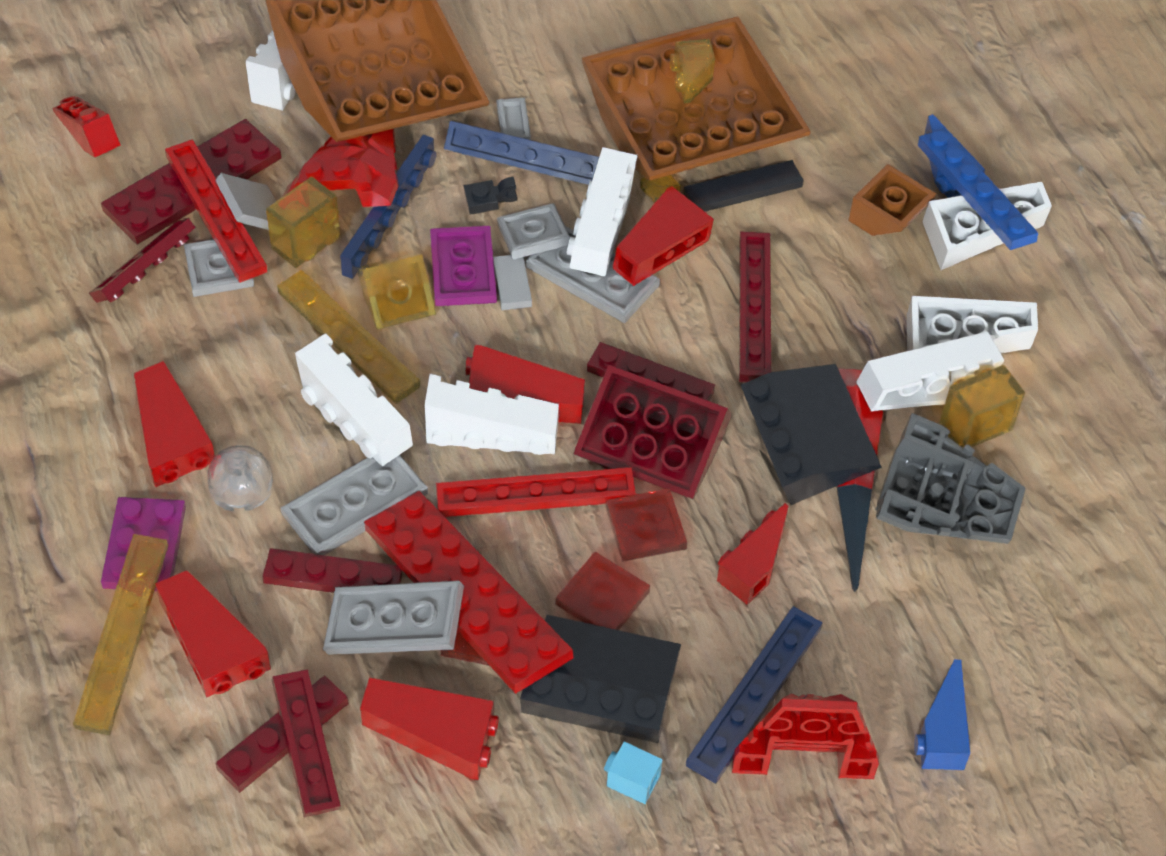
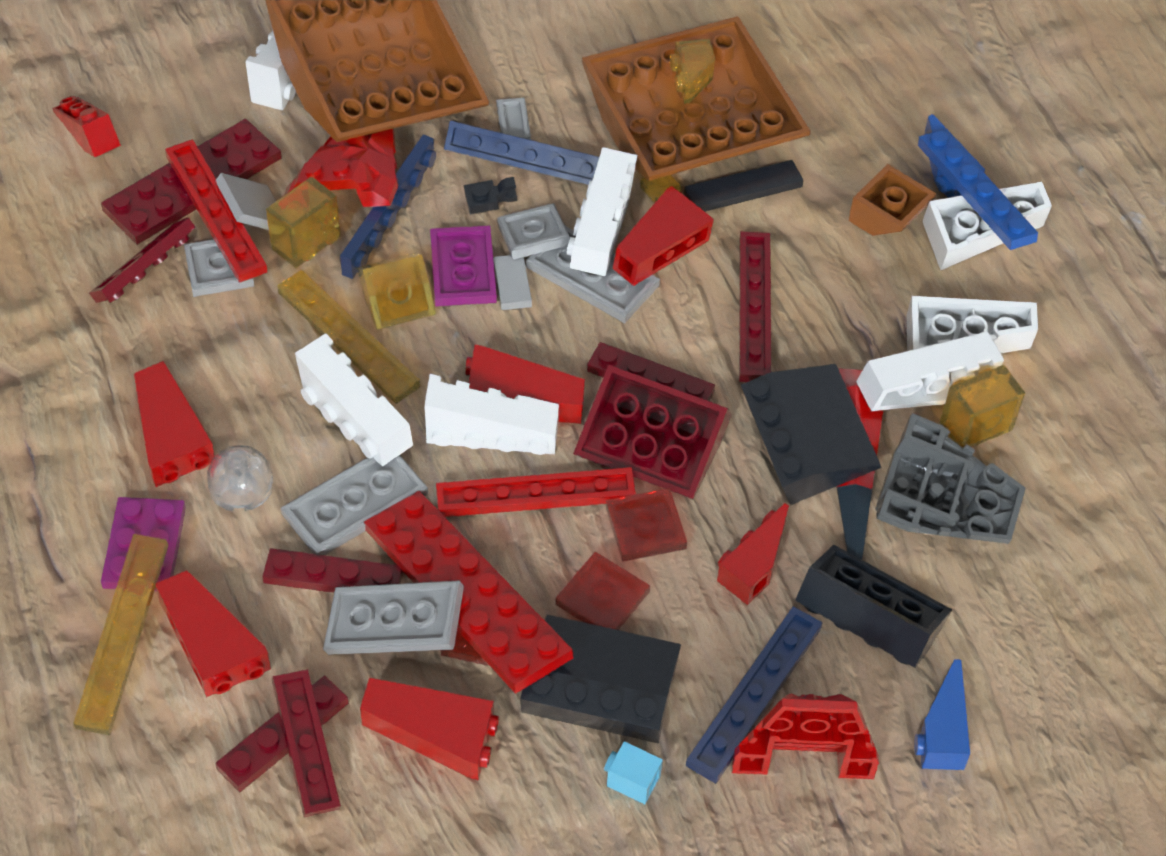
none -> black slope [795,545,952,668]

